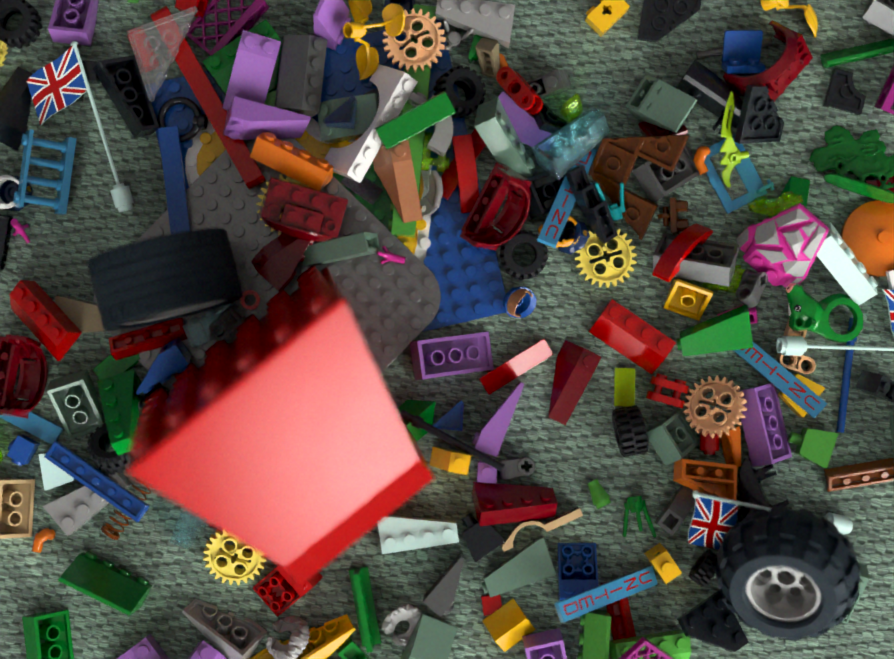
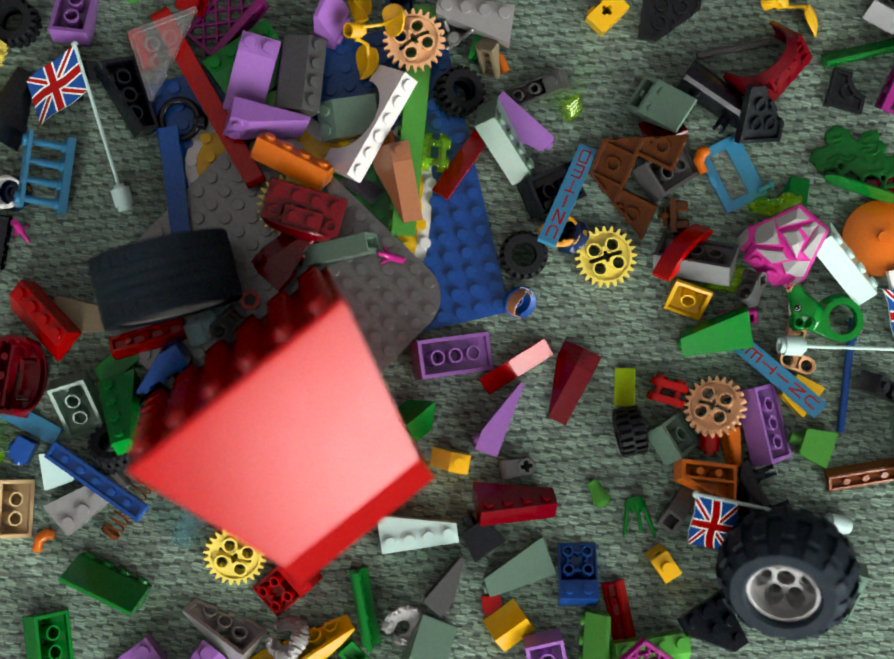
dark blue slope [323,96,357,129] -> none
green slope [375,91,456,149] -> none
black bar [399,410,505,472] -> none
light grey arch [408,92,453,157] -> none
light grey piece [420,170,443,217] -> none
blue slope [432,400,464,431] -> none
red slope [452,134,479,213] -> none
dark red piece [460,162,532,251] -> none
medium lavender brick [476,461,497,484] -> none
red piece [496,66,543,115] -> none
tan piece [501,507,583,552] -> none
black tile [532,102,572,139] -> none
clear light blue wedge [532,108,610,180] -> none
dark azure tile [554,566,658,622] -> none
black slope [565,165,618,244] -> none
red slope [588,299,676,375] -> none
teal plant [595,182,626,221] -> none
black tyre [688,549,717,587] -> none
lime piece [720,91,749,188] -> none
blue bracket [721,30,766,74] -> none

